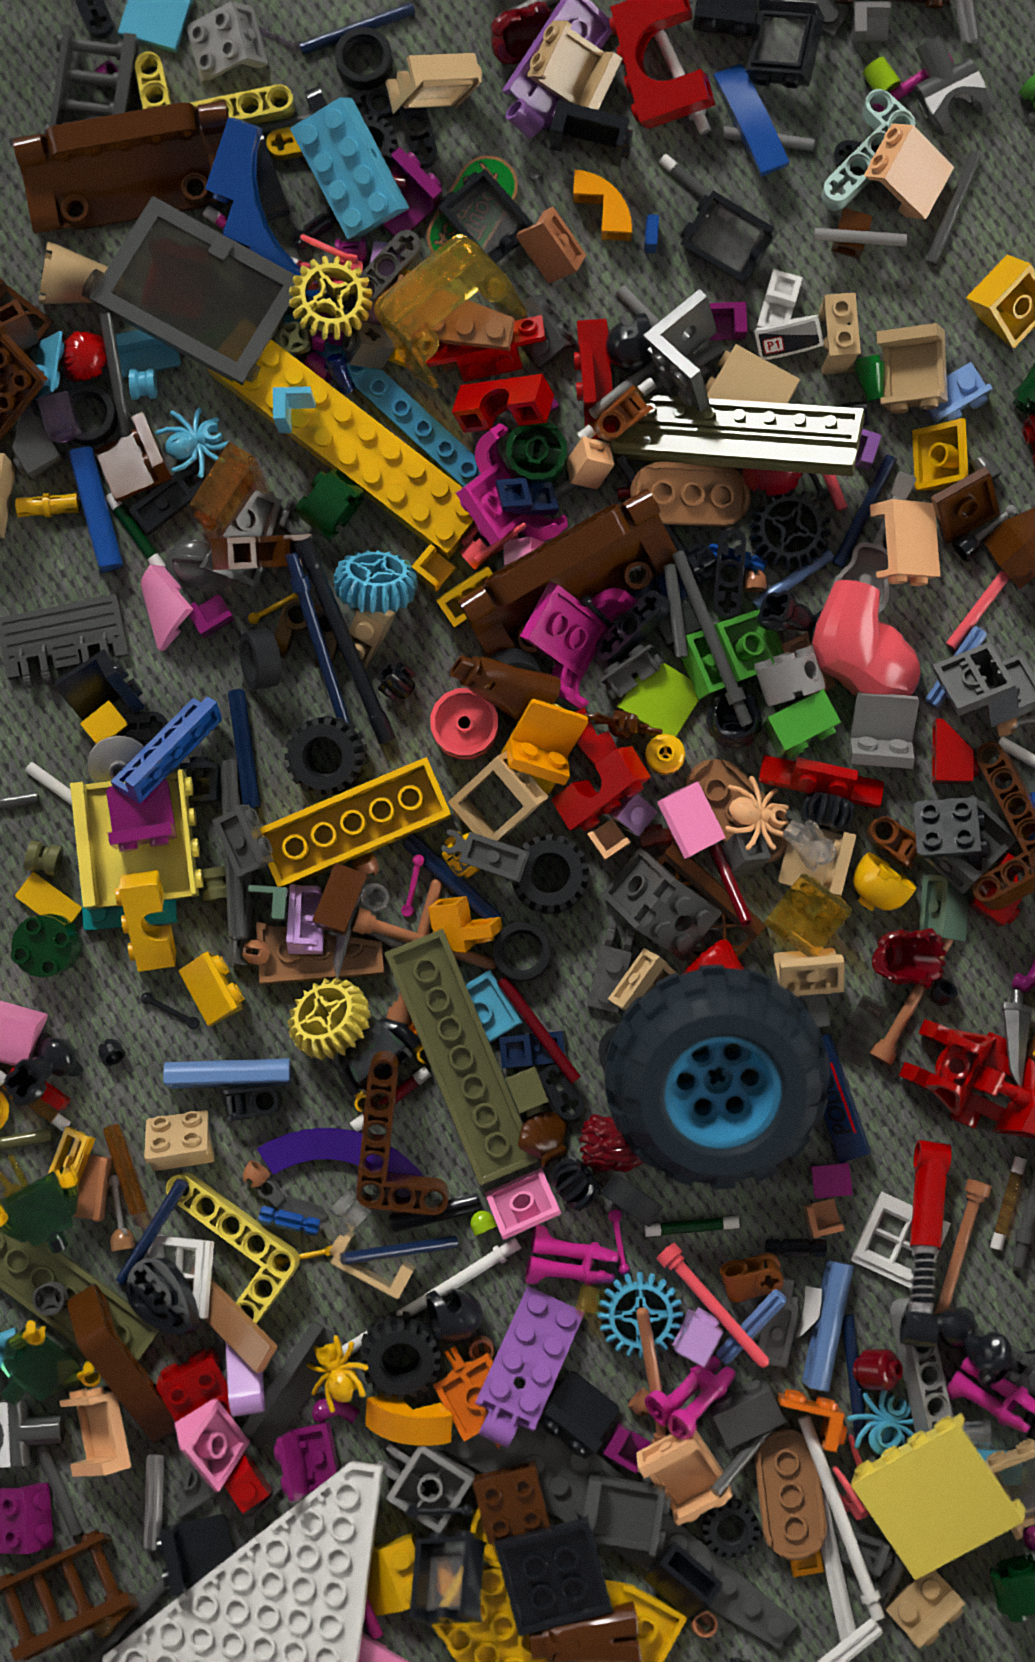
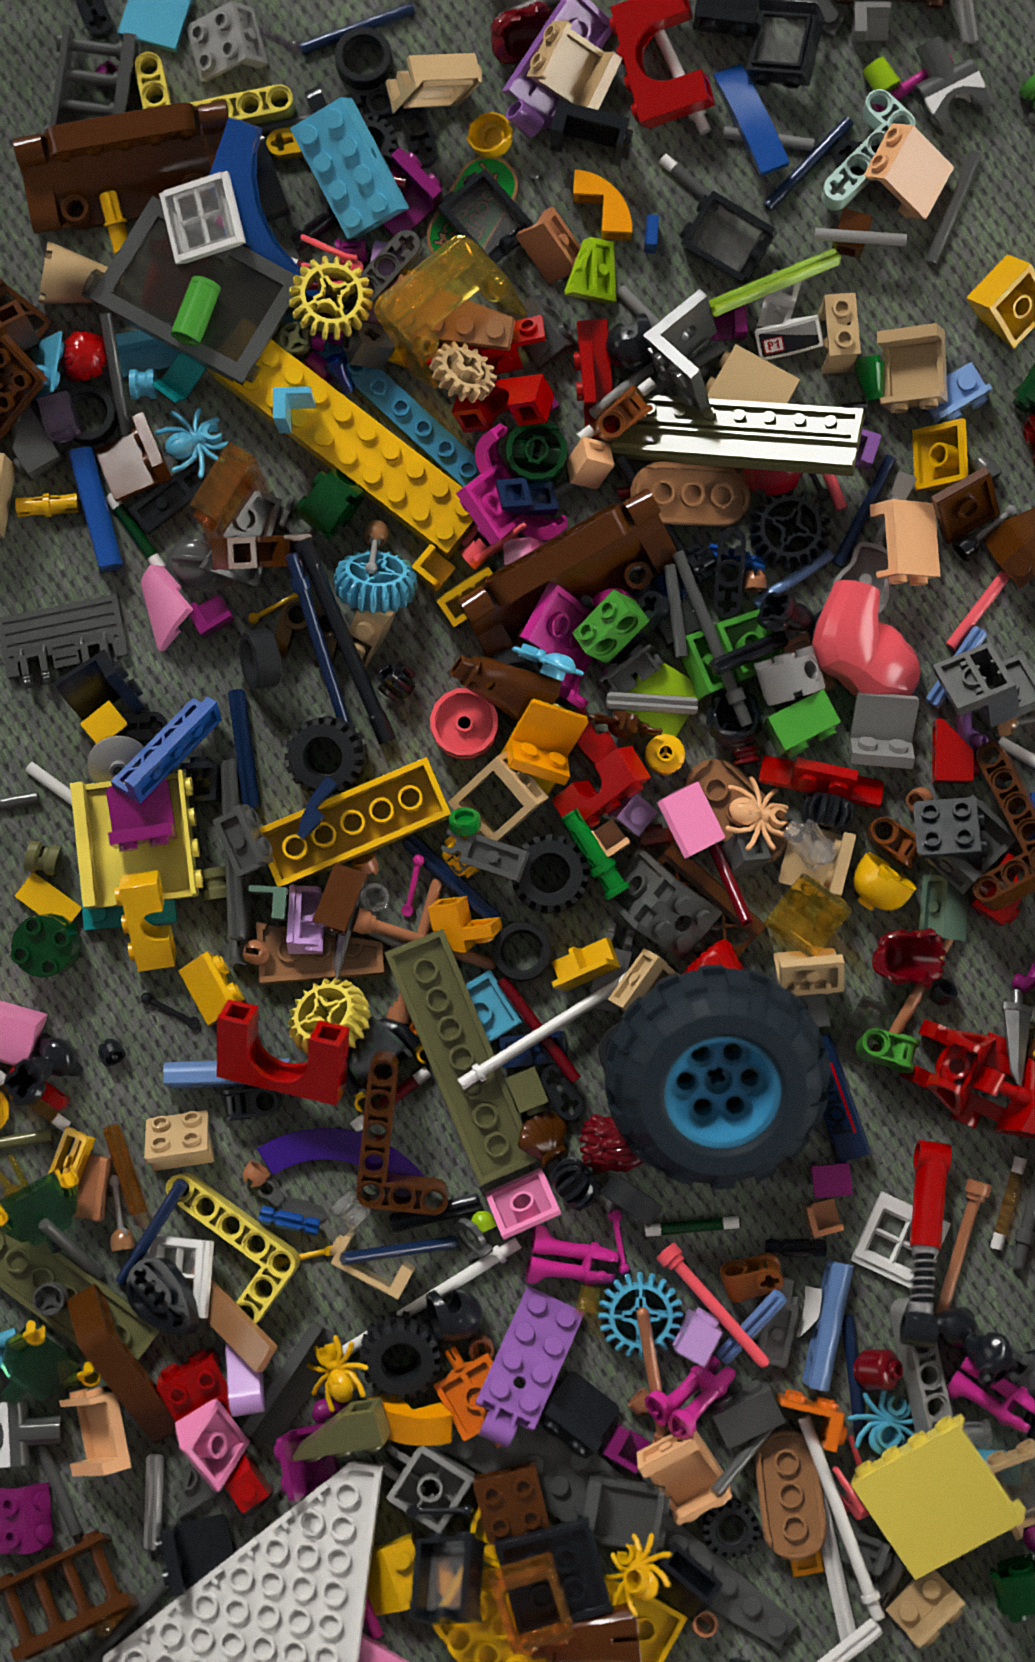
none -> dark grey bar [38,1218,104,1280]
none -> yellow axle [99,190,128,254]
none -> teal bracket [152,353,207,403]
none -> clear piece [159,171,246,265]
none -> bright green pin [170,276,221,347]
none -> red arch [216,999,350,1106]
none -> olive slope [292,1397,391,1462]
none -> dark blue slope [298,776,338,840]
none -> medium nougat hinge [364,520,389,574]
none -> tan gear [429,342,497,403]
none -> green tile [449,807,481,836]
none -> dark grey piece [454,1218,492,1261]
none -> white bar [457,973,626,1090]
none -> yellow hair [466,112,513,159]
none -> clear orange window [489,1552,575,1655]
none -> medium azure animal [512,643,584,681]
none -> yellow panel [551,937,621,992]
none -> green pin [560,808,631,900]
none -> lime wing [565,237,616,304]
none -> bright green brick [572,590,650,664]
none -> yellow animal [604,1533,671,1617]
none -> light grey axle [606,692,698,715]
none -> lime axle [709,248,841,317]
none -> black axle [709,632,789,676]
none -> dark red bush [731,745,761,766]
none -> dark blue bar [763,117,854,212]
none -> bright green piece [856,1028,920,1073]
none -> nougat hinge [906,787,934,813]
none -> medium lavender arm [956,711,989,752]

